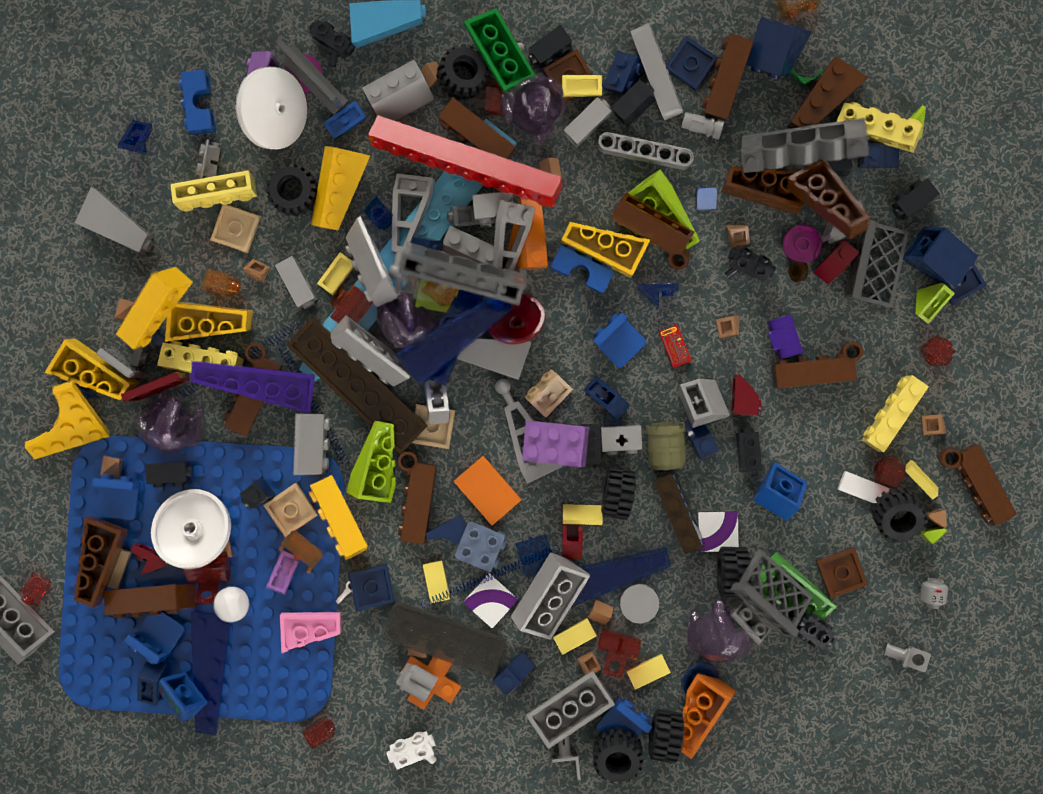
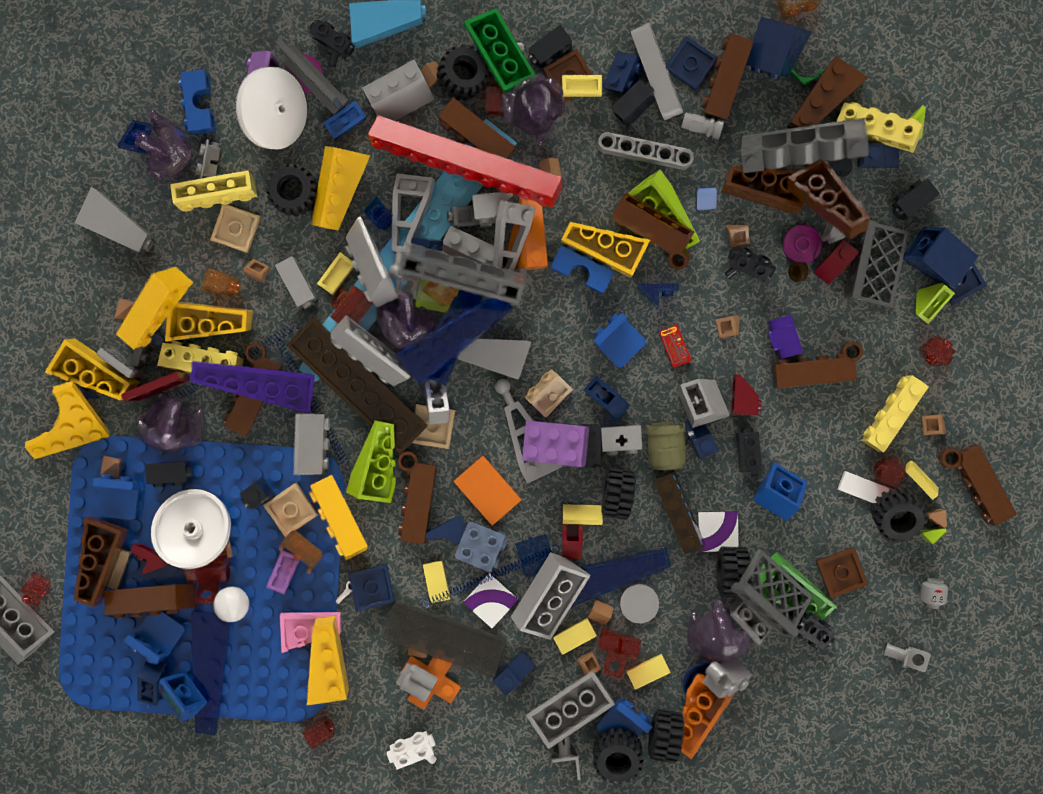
dark red dish [486,294,545,345] -> none
light grey brick [563,97,611,148] -> none
none -> clear purple piece [135,110,192,181]
none -> yellow wedge [307,616,349,705]
none -> light grey hinge [703,658,752,699]

